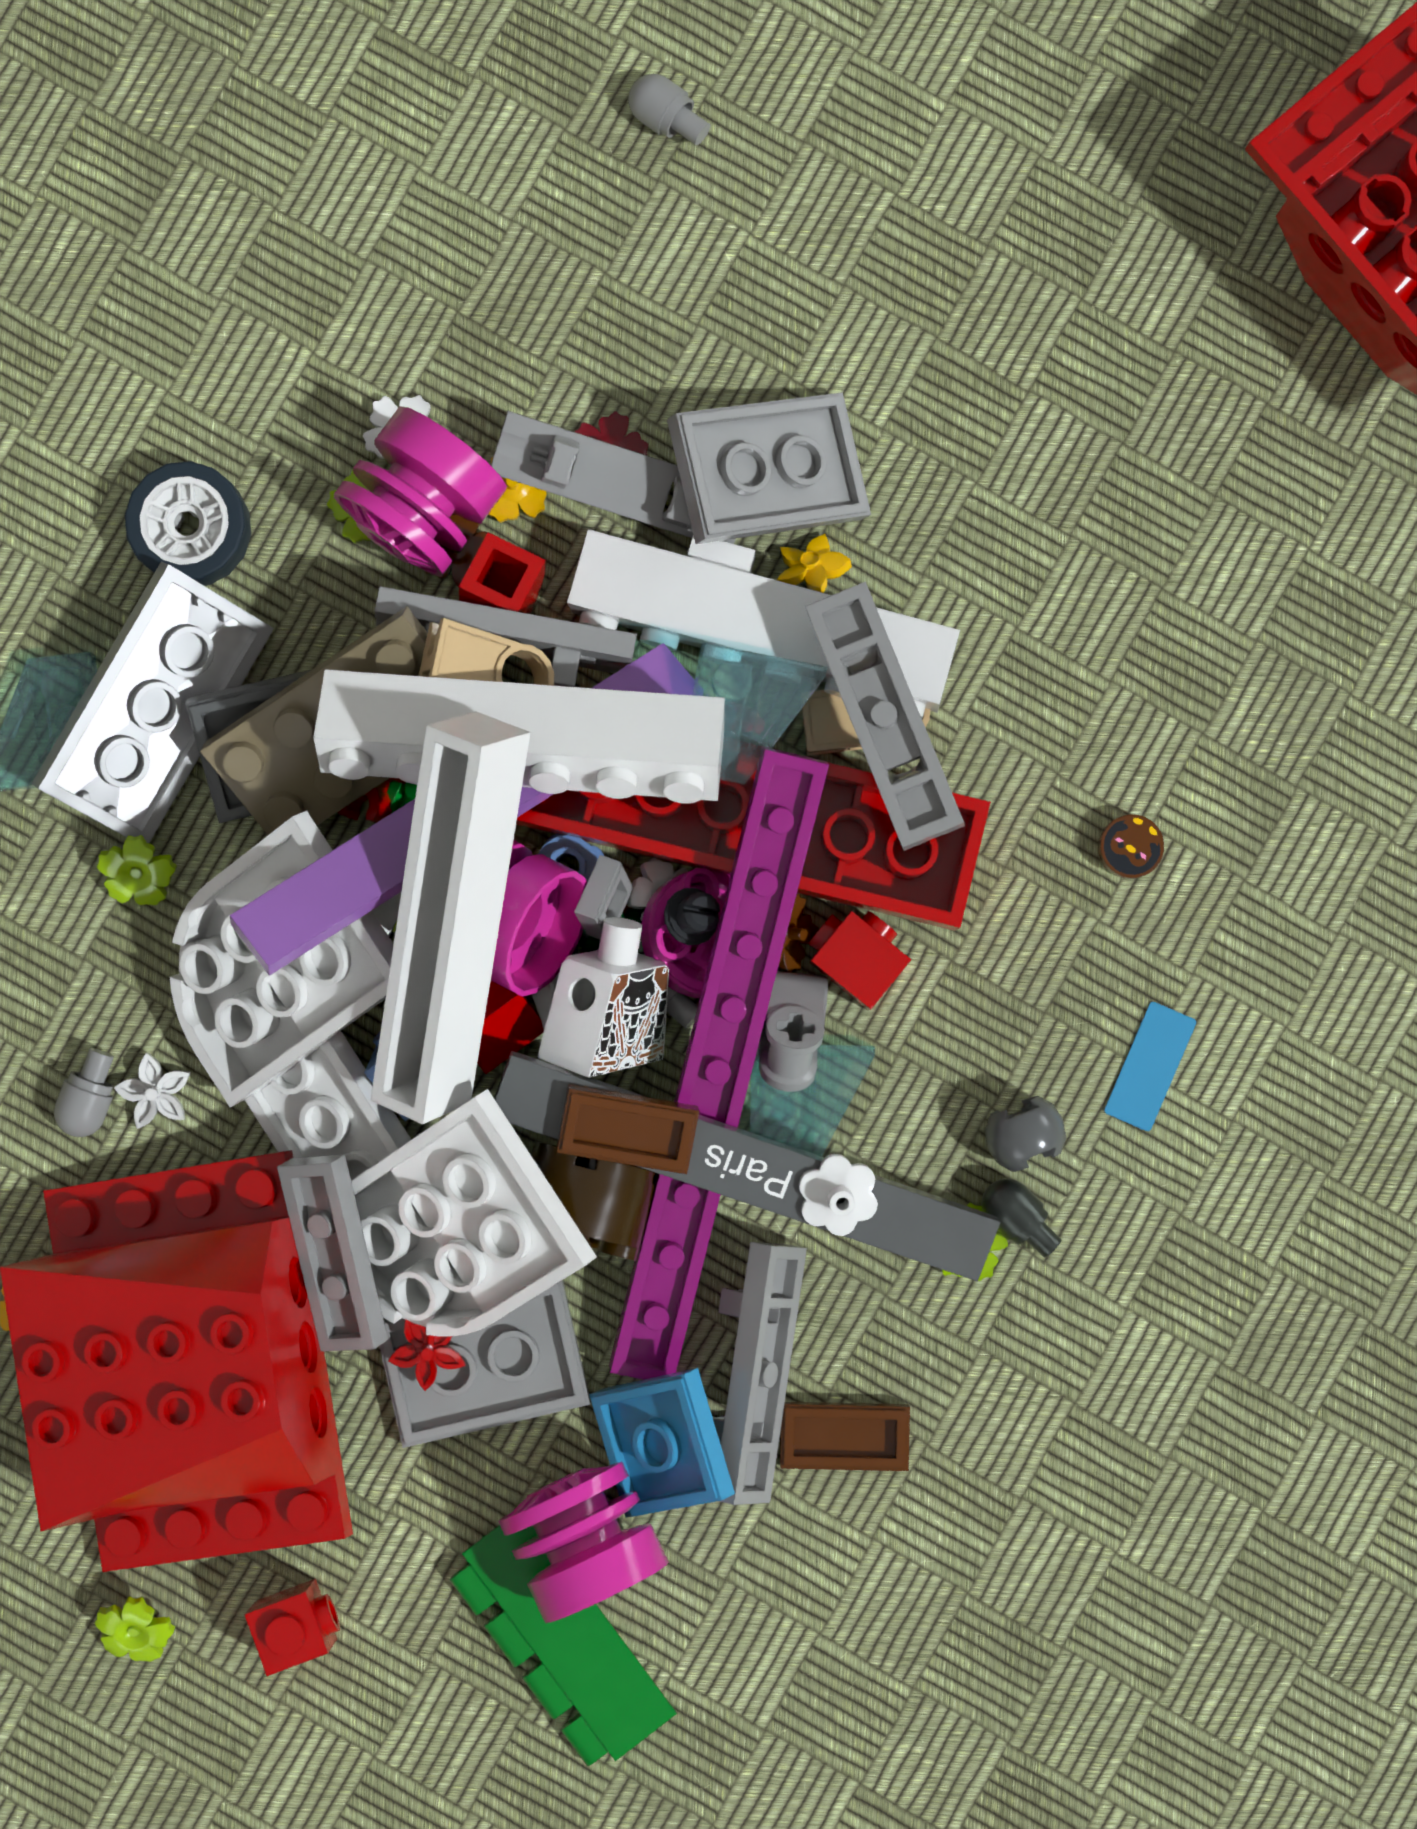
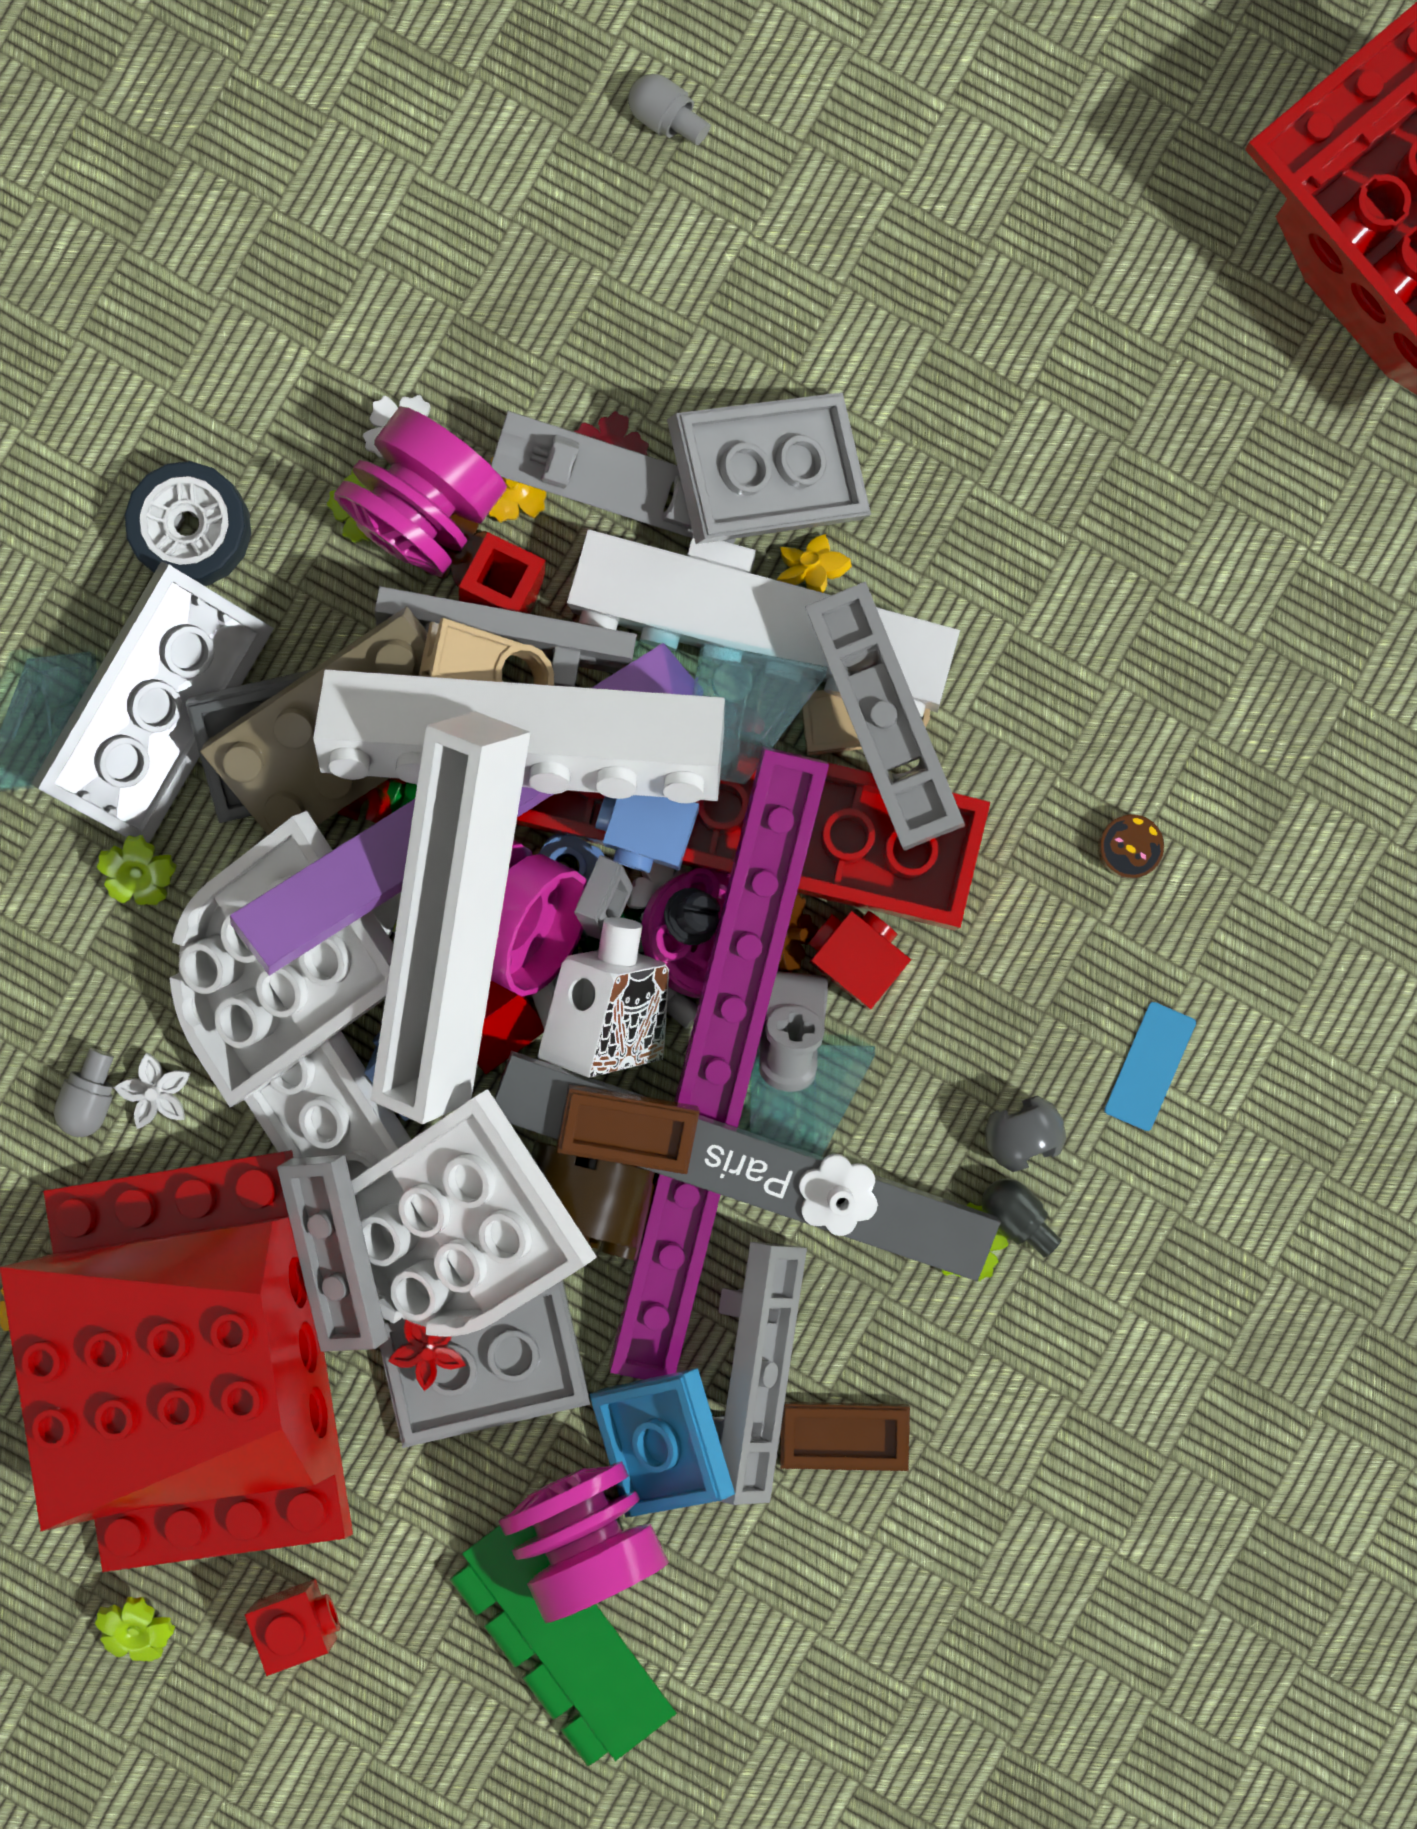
none -> medium blue brick [595,795,699,873]

